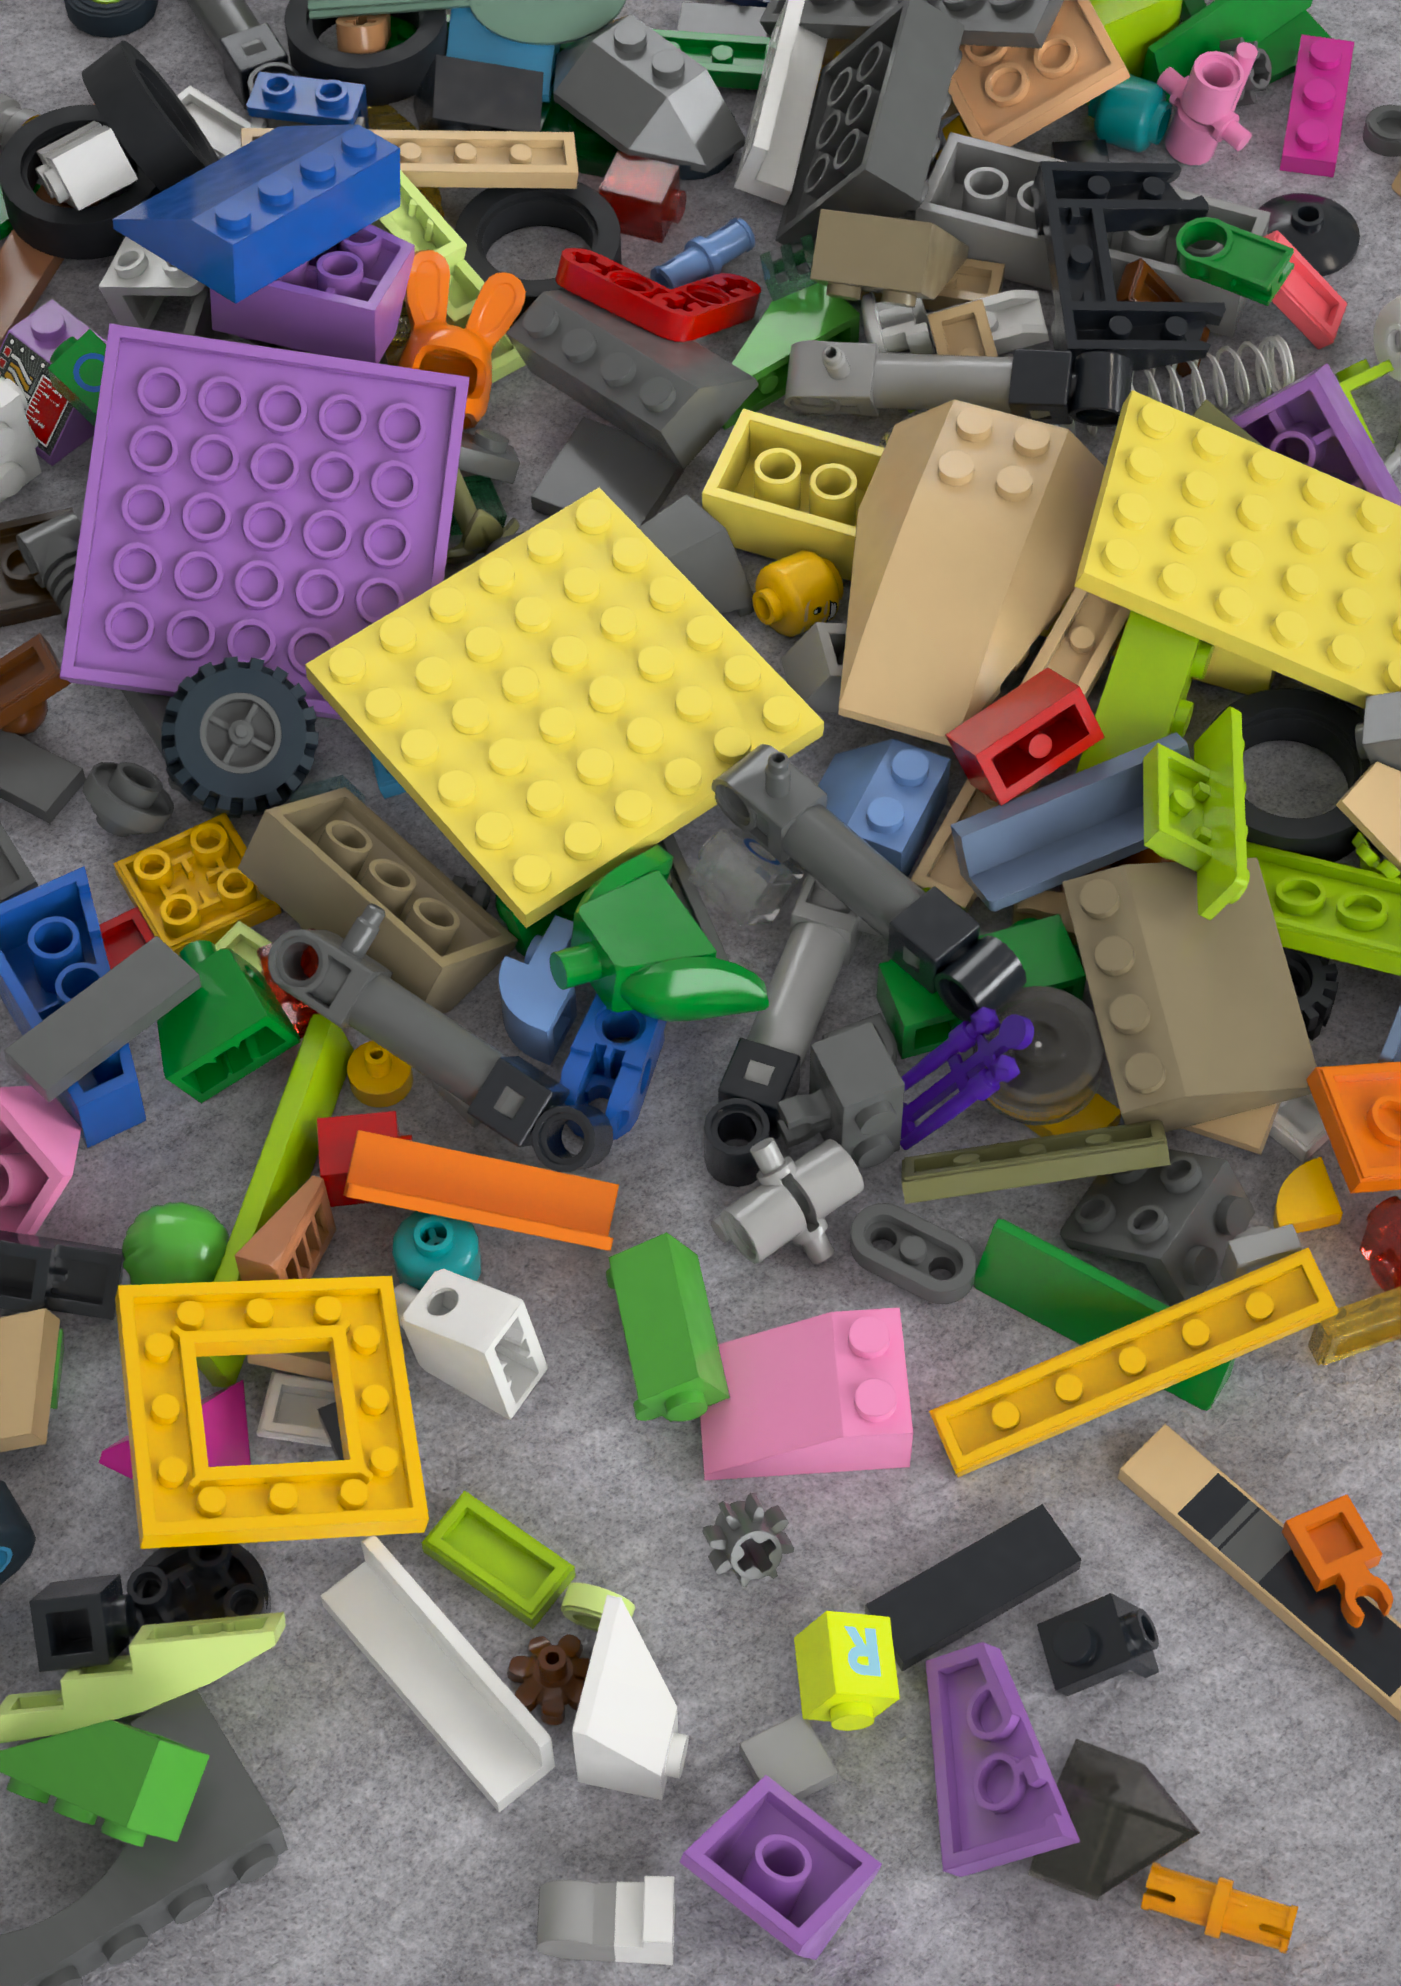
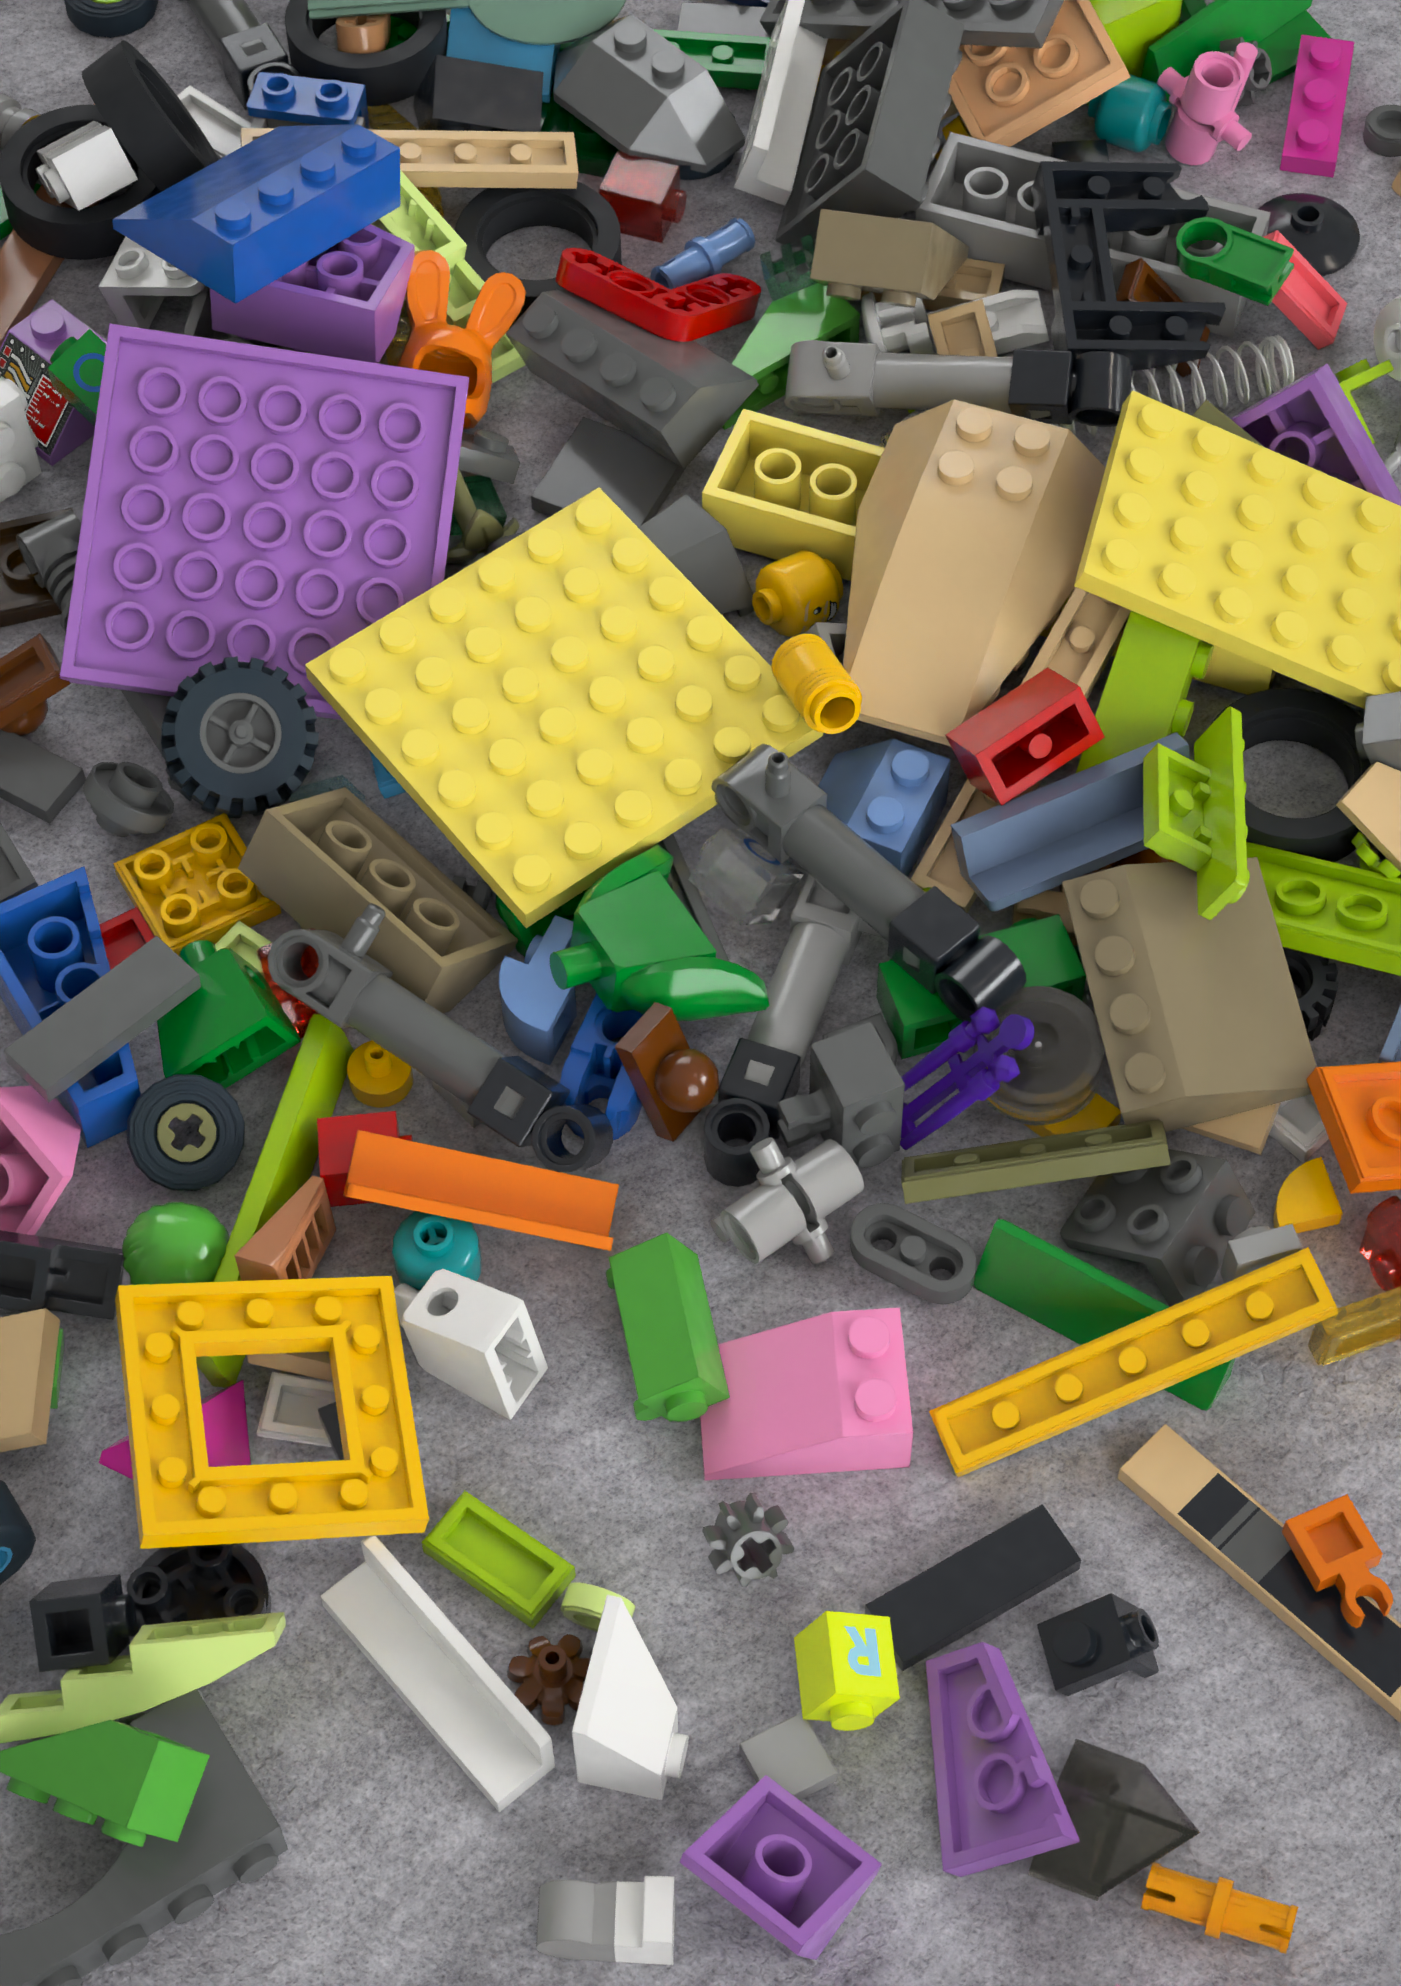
none -> black bush [127,1074,245,1191]
none -> reddish brown tile [615,1002,719,1142]
none -> yellow head [771,633,862,734]

